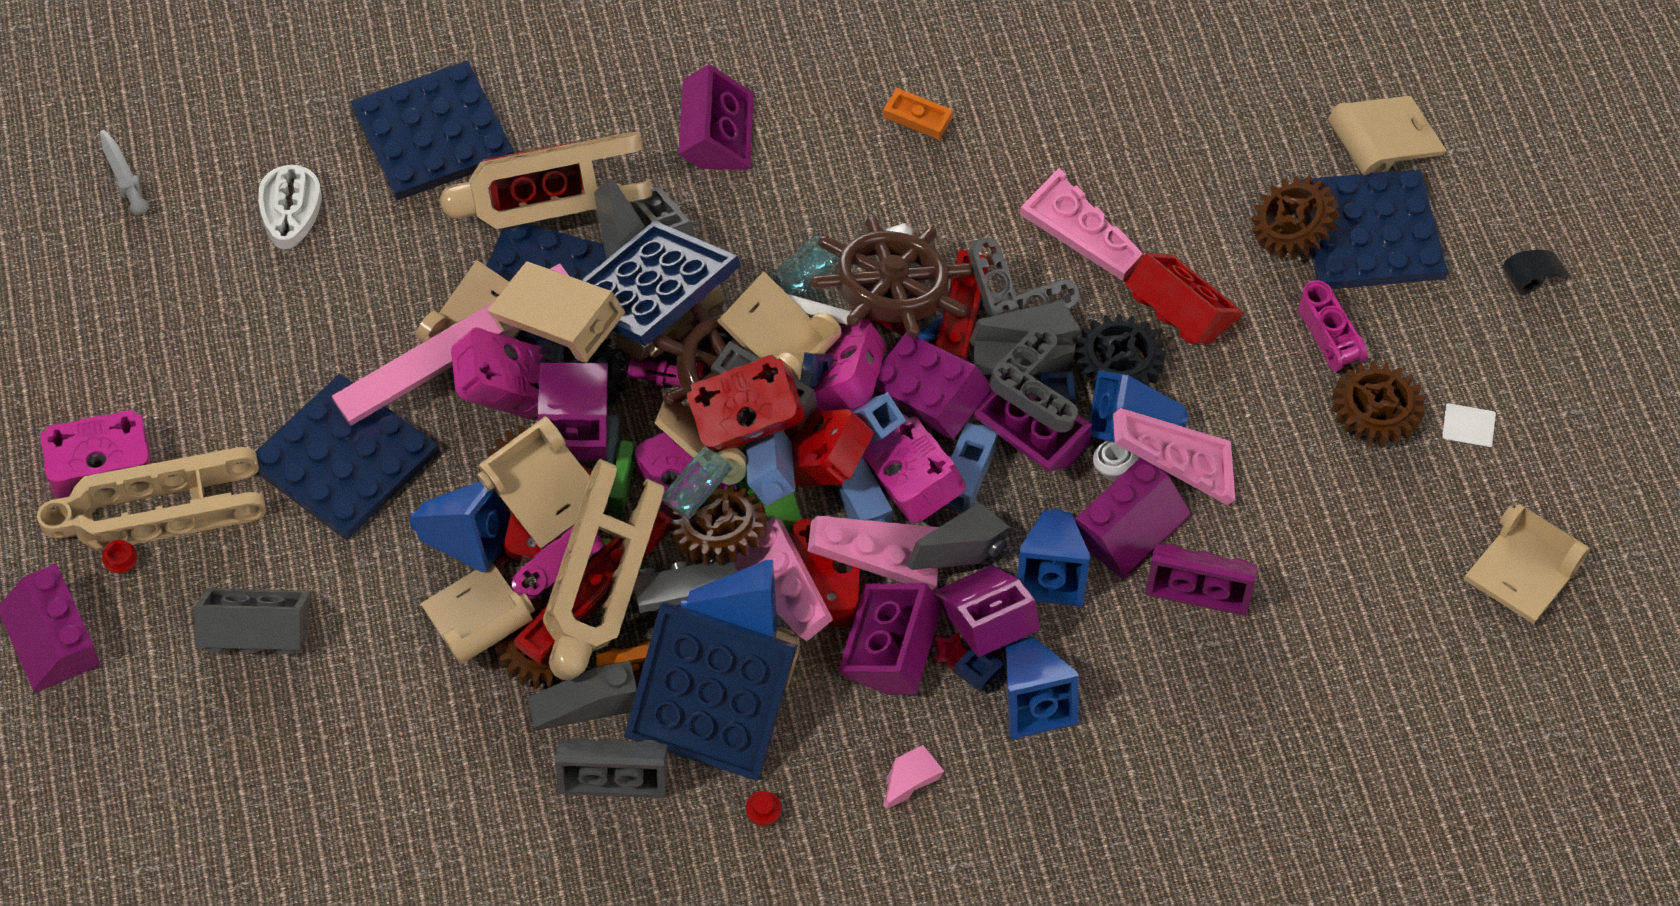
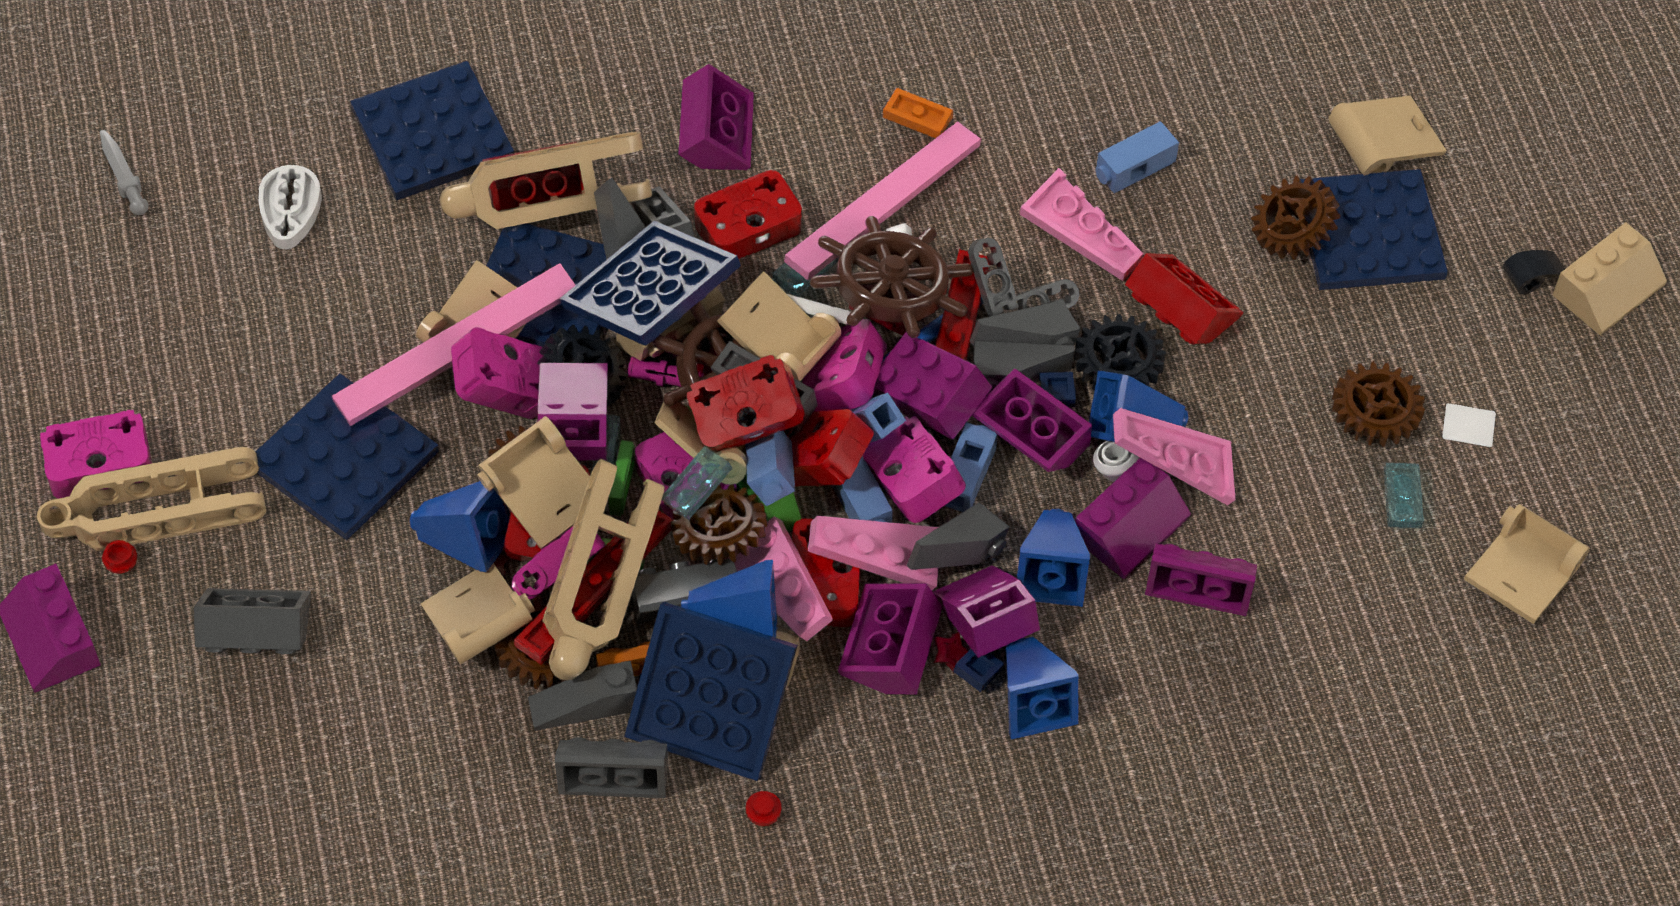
tan panel [487,261,626,363] -> none
dark blue tile [800,352,833,387] -> none
bright pink slope [883,745,944,809] -> none
dark grey beam [989,327,1078,433] -> none
dark pink piece [1298,280,1368,372] -> none
none -> red axle [694,170,802,259]
none -> bright pink tile [784,122,981,280]
none -> medium blue brick [1095,121,1179,193]
none -> clear light blue plate [1384,463,1424,528]
none -> tan slope [1553,222,1667,336]

